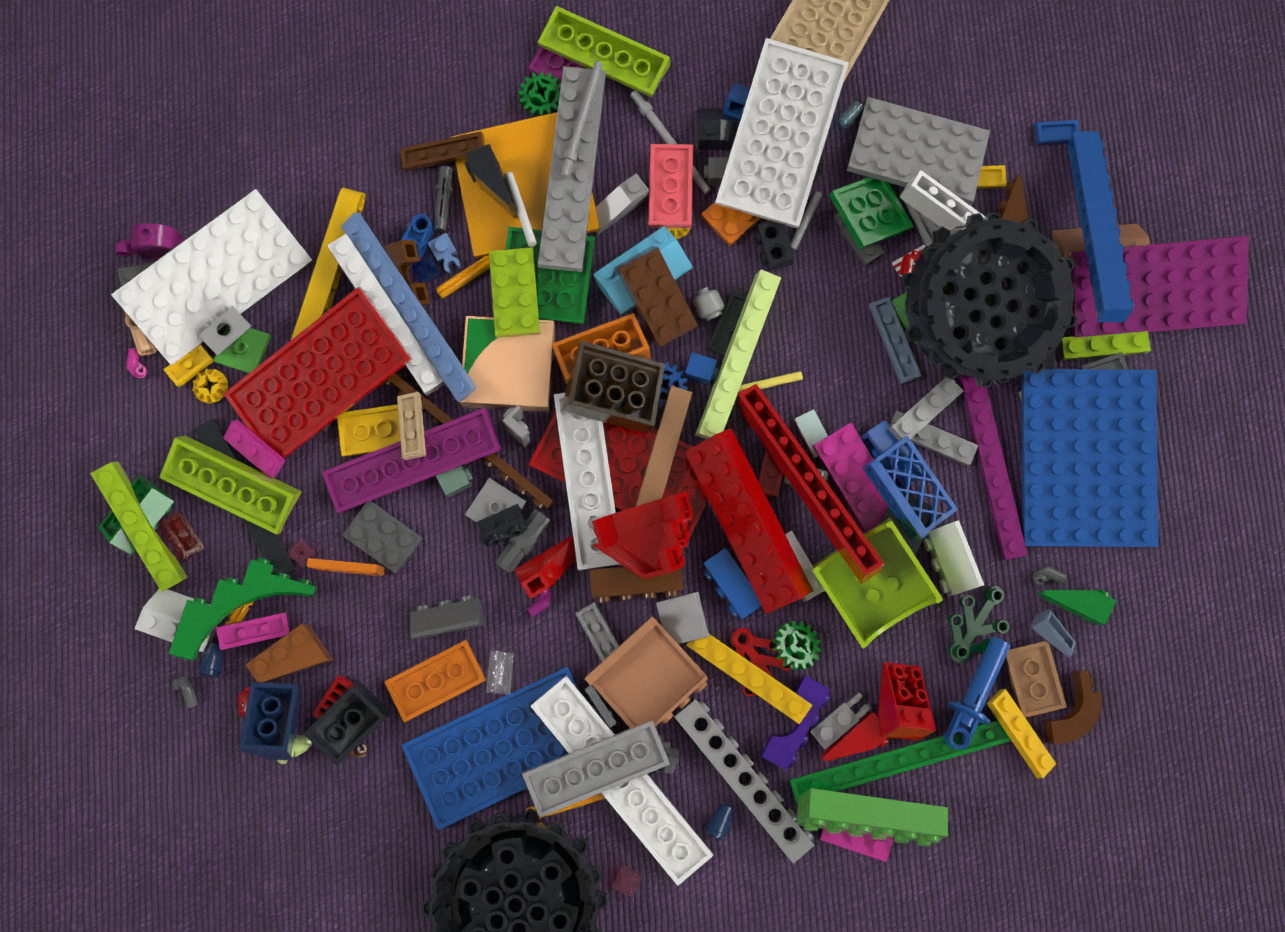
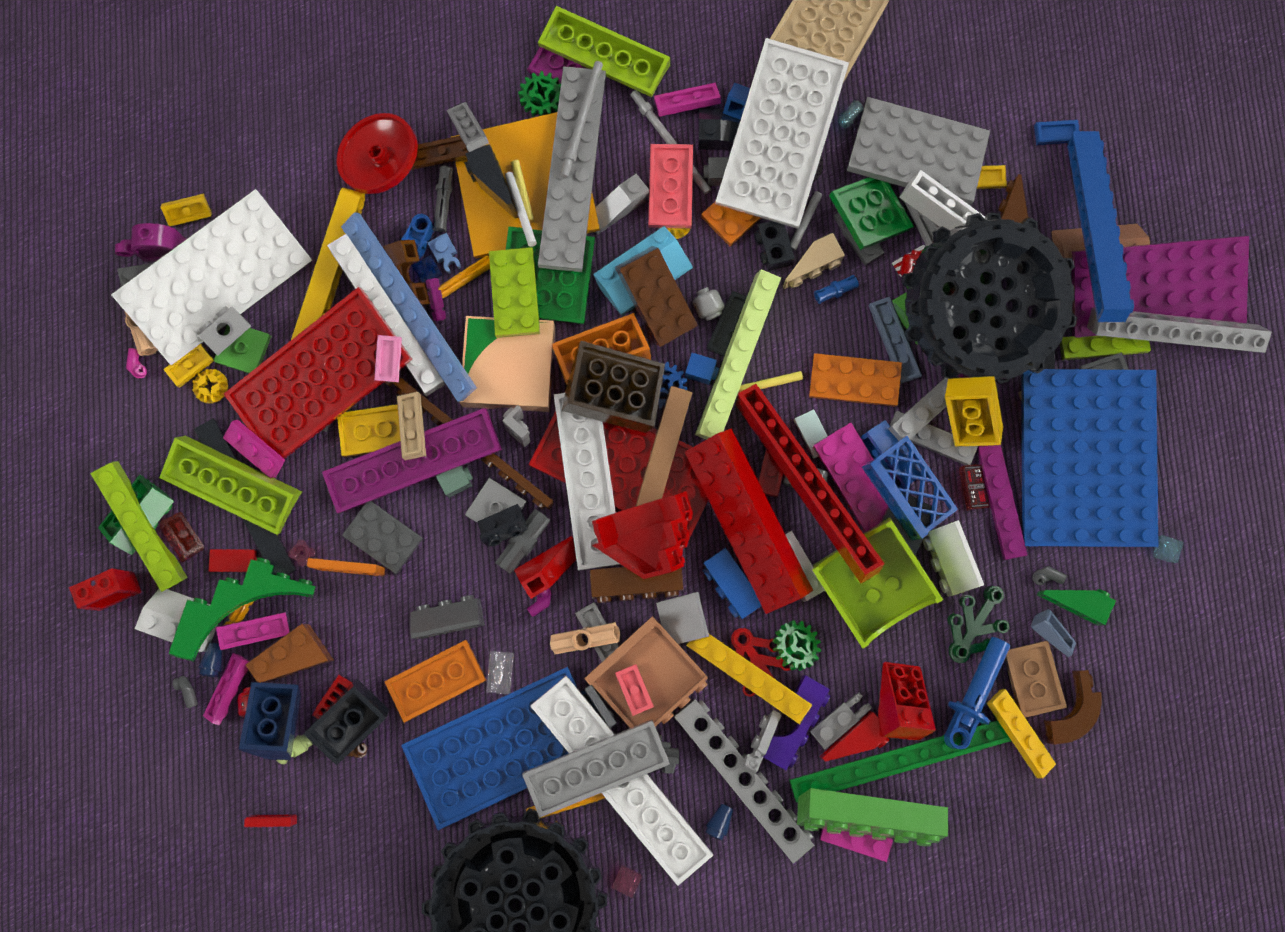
none -> red window [69,568,142,611]
none -> yellow plate [161,194,212,226]
none -> dark pink plate [203,653,250,725]
none -> red tile [209,549,257,572]
none -> red tile [244,814,297,827]
none -> red dish [337,113,418,194]
none -> bright pink tile [374,335,402,382]
none -> magenta axle [426,278,446,321]
none -> light grey tile [447,102,489,152]
none -> light yellow bar [511,160,534,223]
none -> light nougat piece [550,622,620,654]
none -> coral plate [615,664,654,716]
none -> dark pink plate [654,83,721,117]
none -> light grey hinge [742,710,781,774]
none -> tan slope [783,233,845,289]
none -> orange plate [809,353,902,407]
none -> blue pin [814,275,859,304]
none -> yellow brick [945,376,1003,447]
none -> slope [959,464,989,511]
none -> light grey brick [1087,307,1272,353]
none -> clear light blue plate [1153,535,1183,564]

